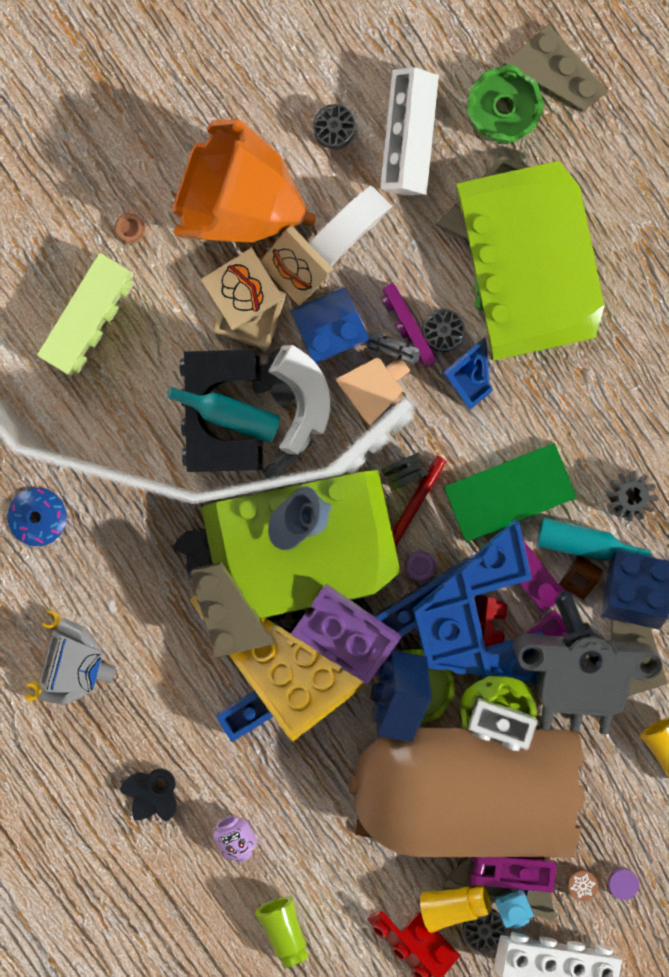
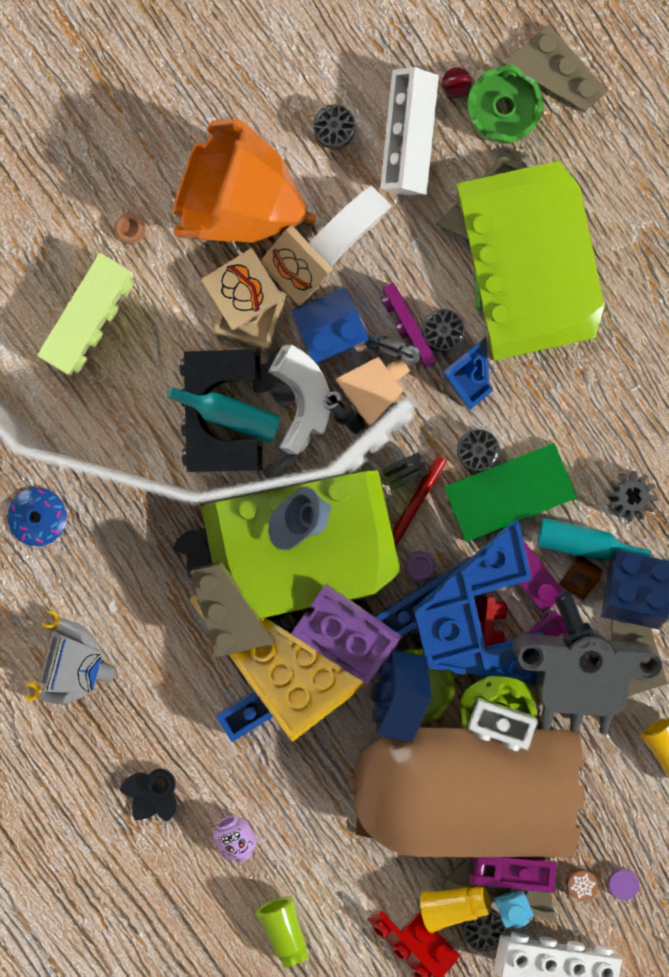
none -> black axle [323,392,366,434]
none -> dark red tile [442,67,472,99]
none -> wheel [457,429,500,471]

